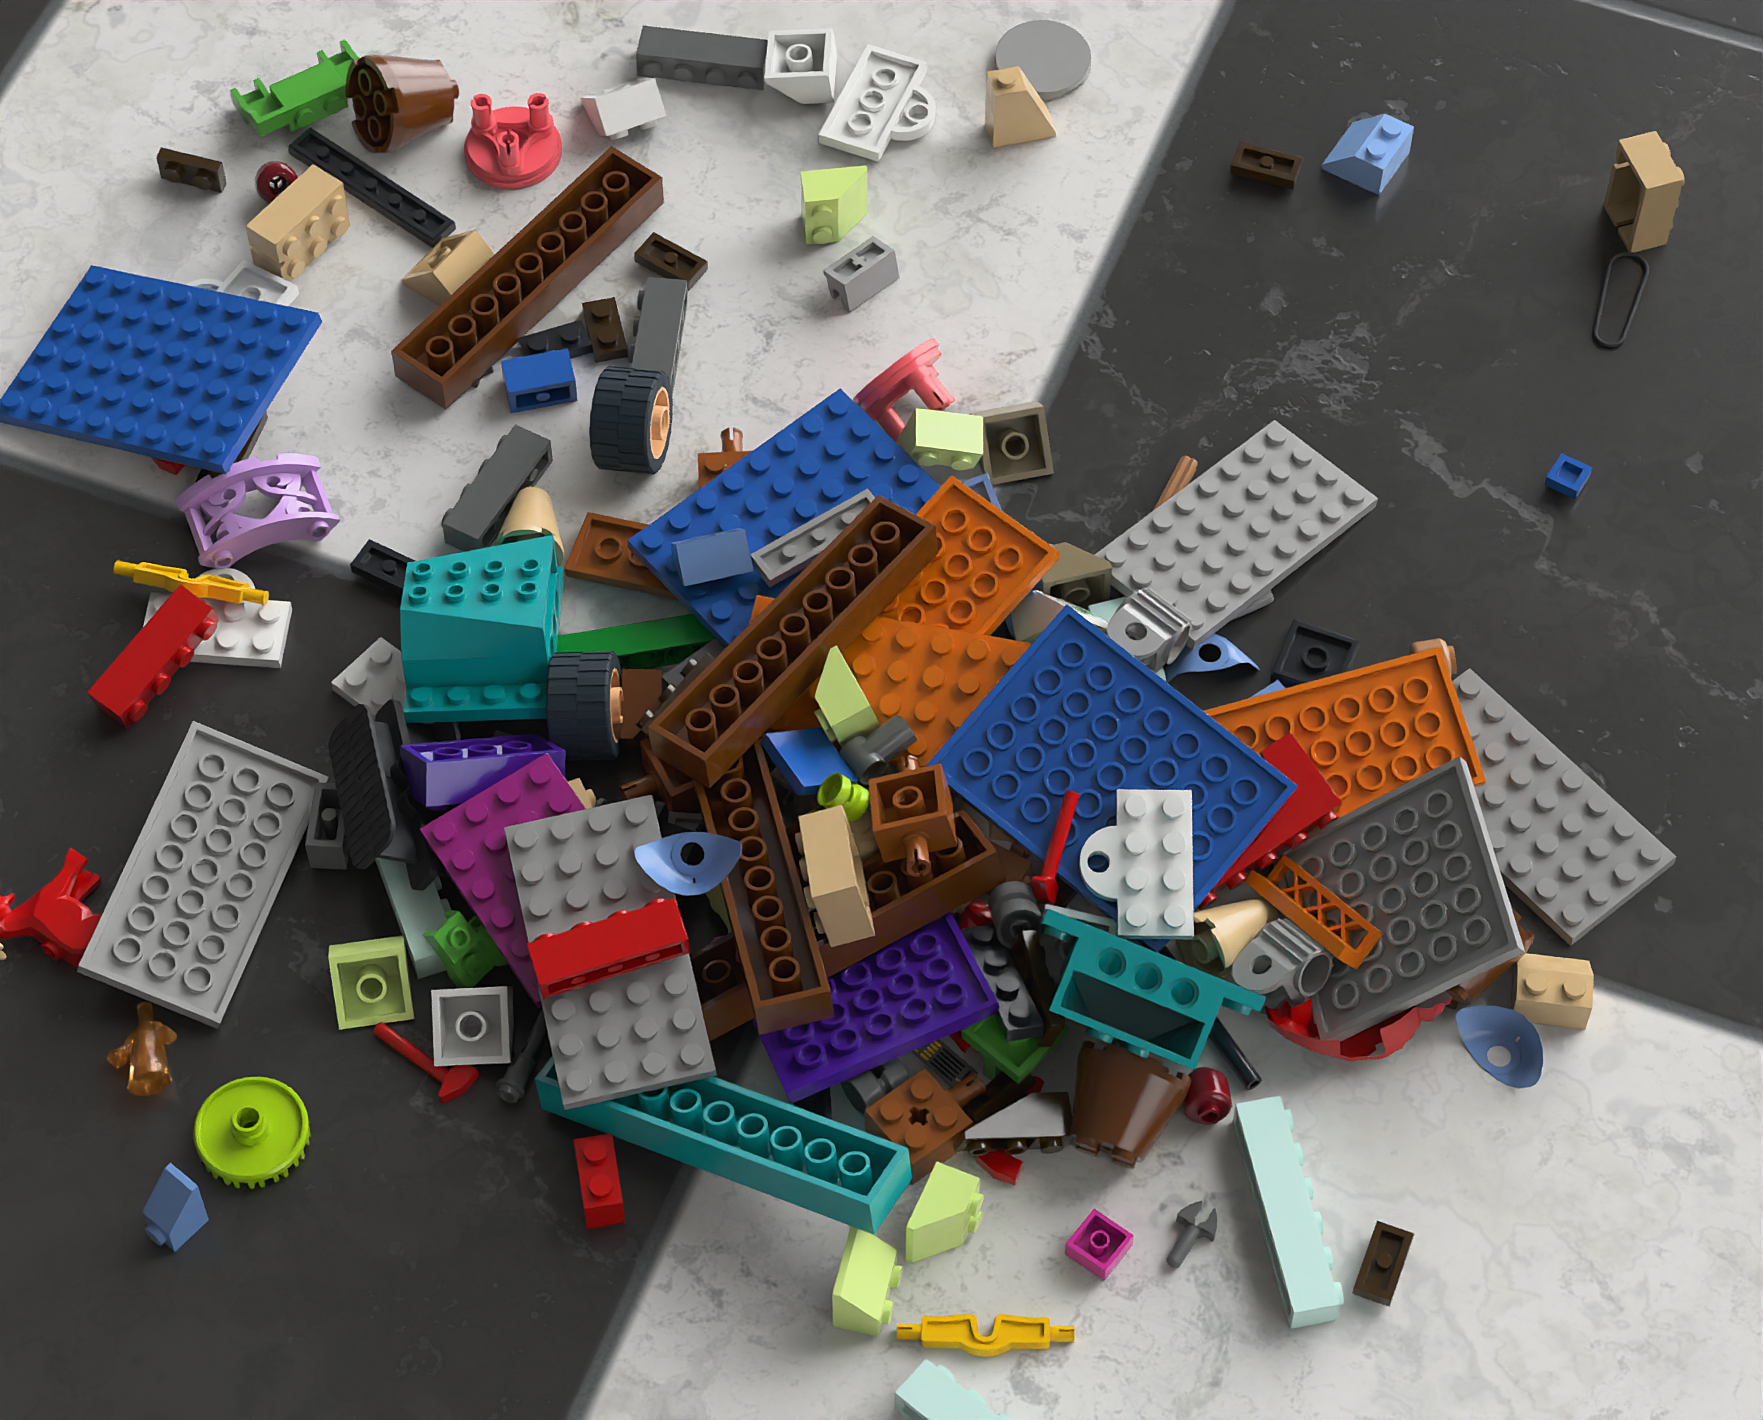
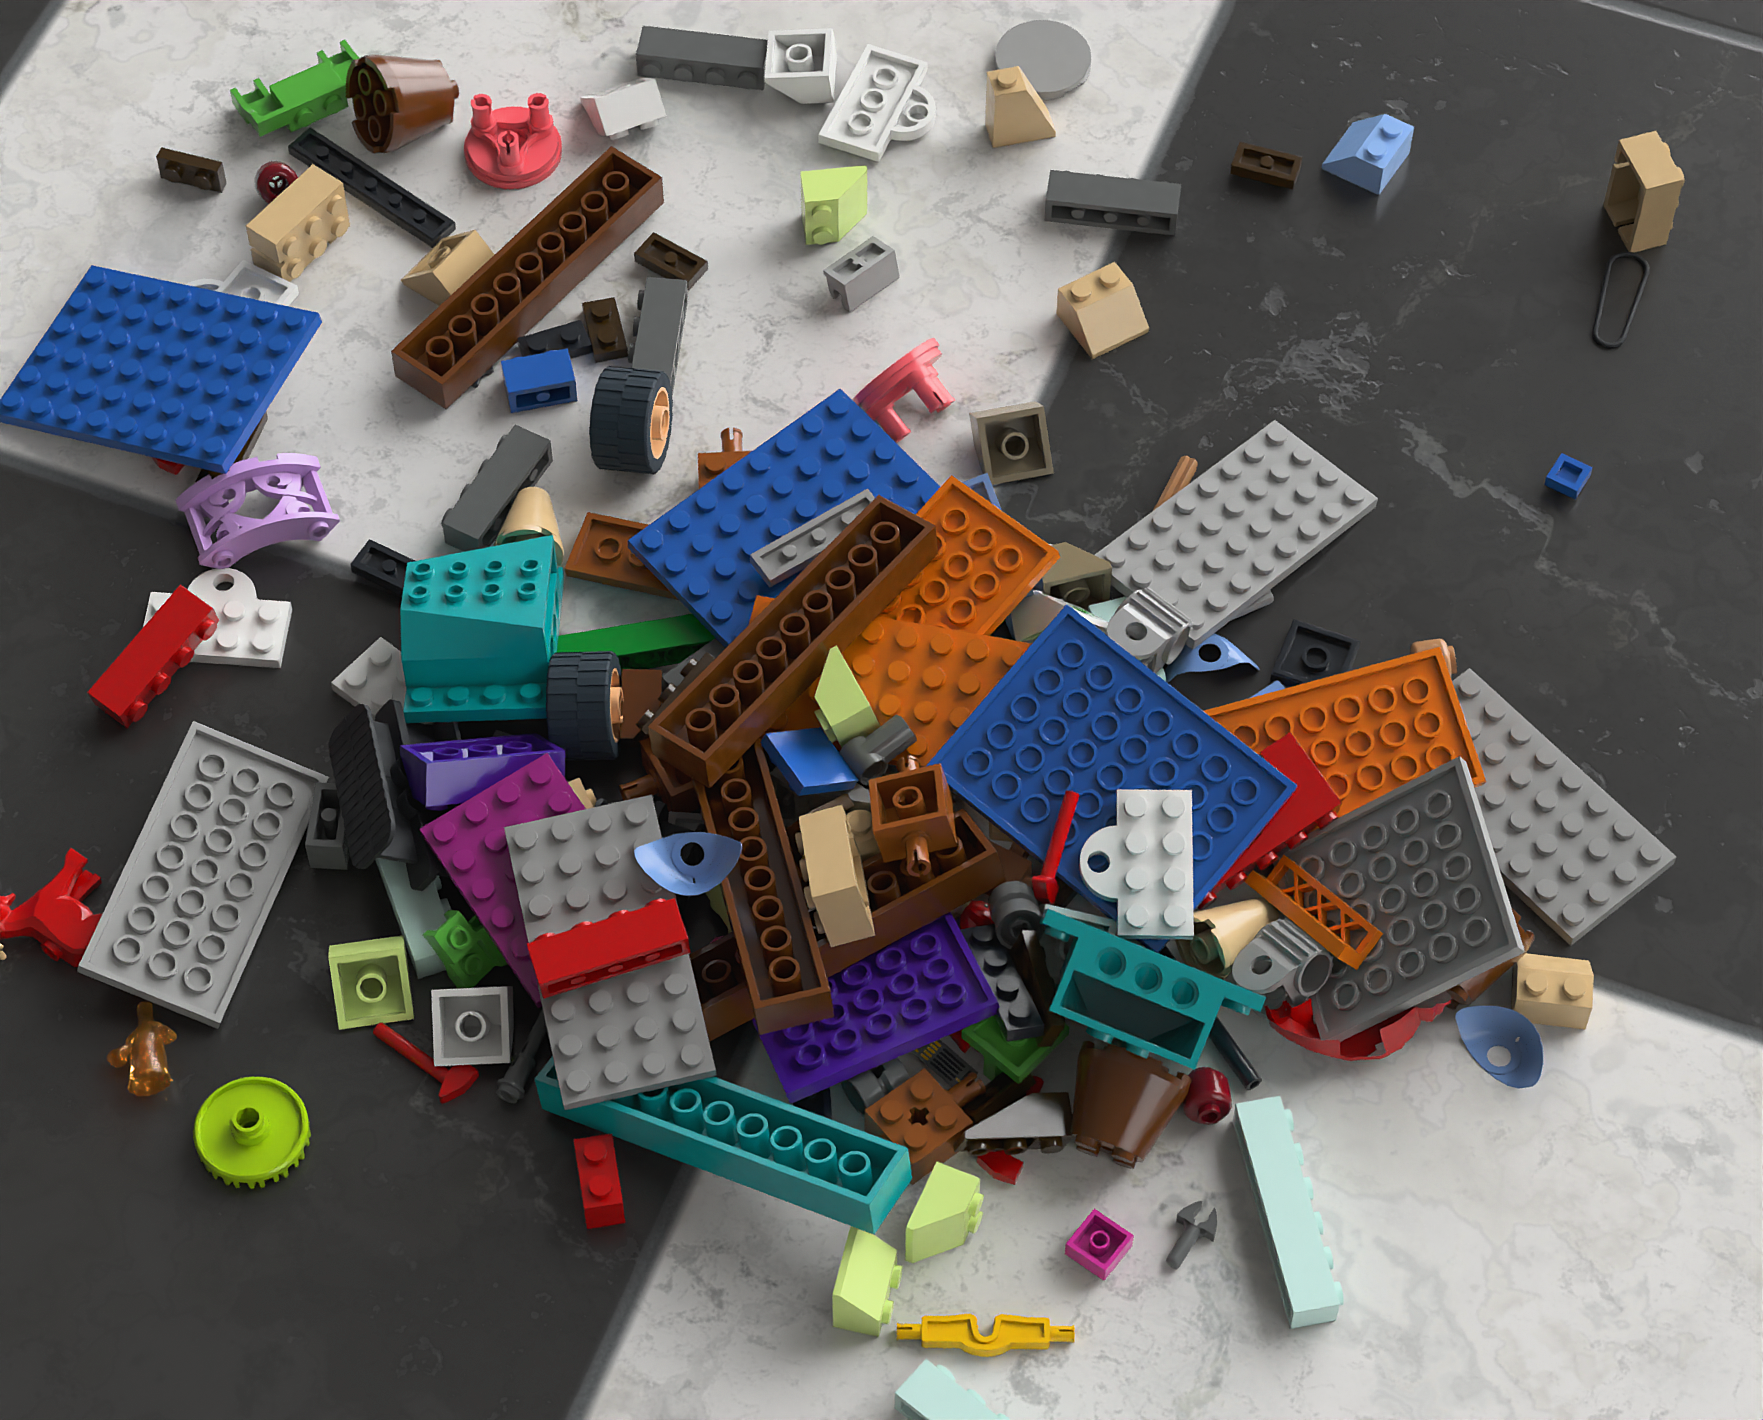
yellow piece [113,560,269,606] -> none
medium blue slope [142,1163,209,1252] -> none
medium blue brick [671,528,754,586] -> none
lime wheel [817,772,870,822] -> none
yellowish green slope [897,408,983,470] -> none
dark brown plate [1352,1221,1414,1307] -> none
none -> dark grey brick [1044,170,1181,236]
none -> tan slope [1056,262,1149,359]

